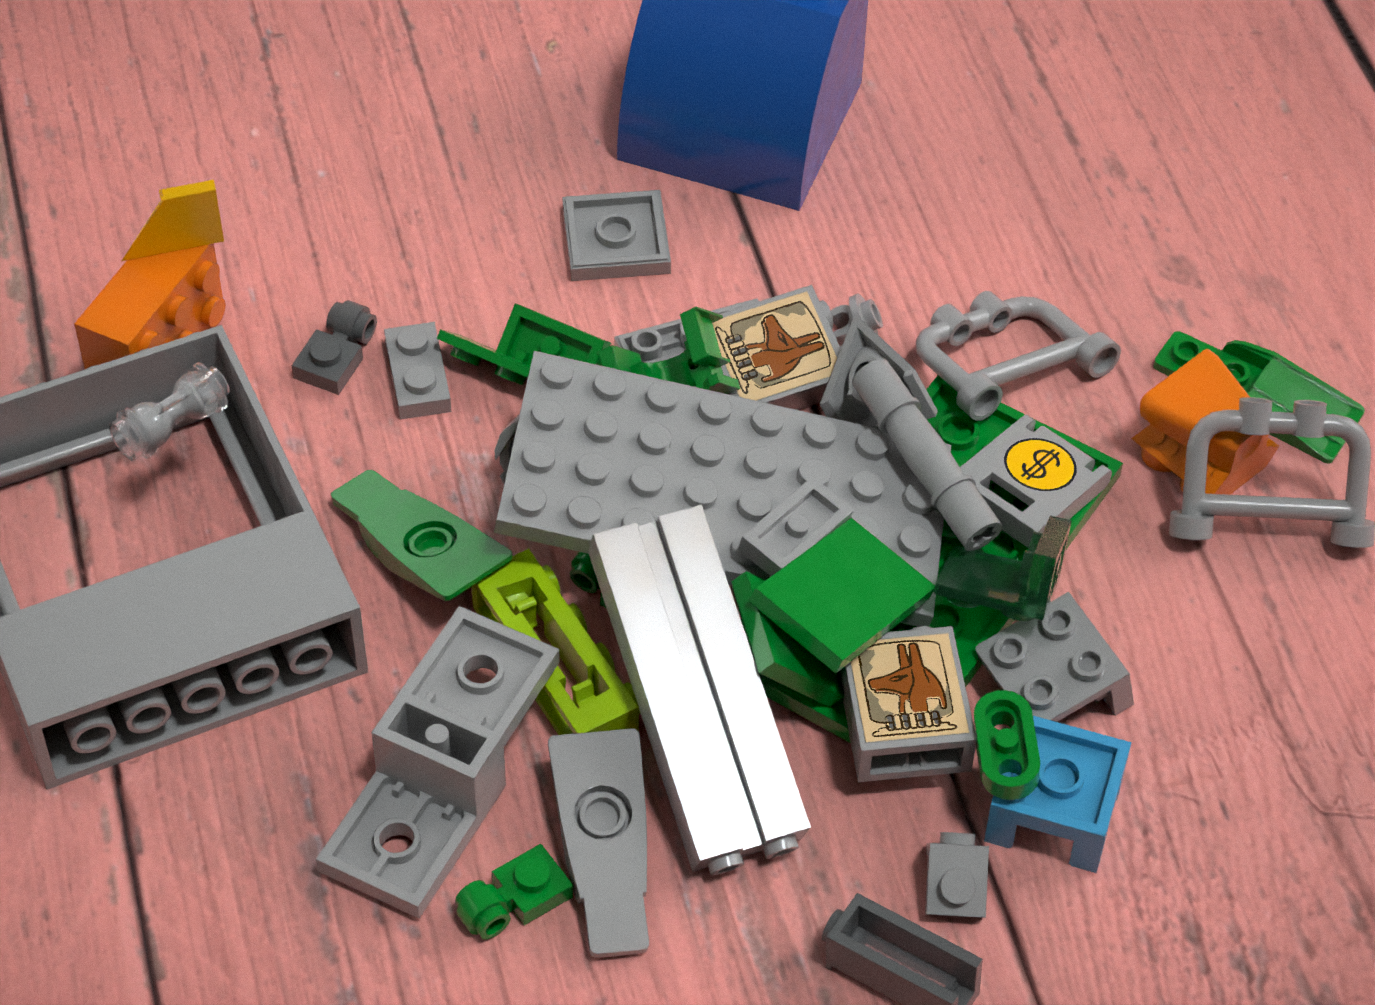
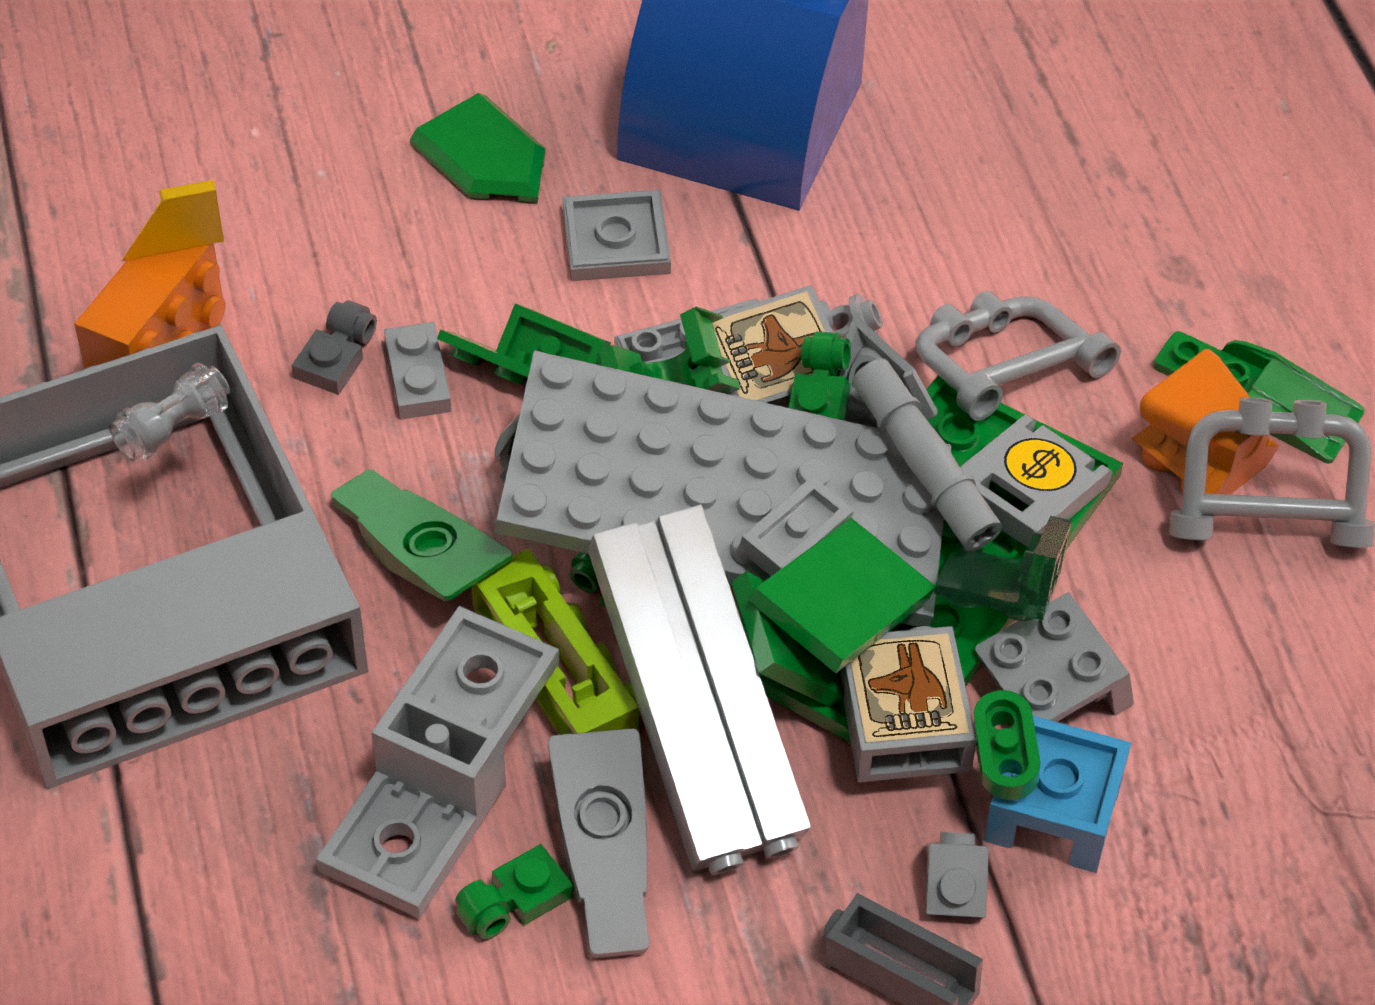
none -> green tile [410,93,546,203]
none -> green plate [789,331,851,420]

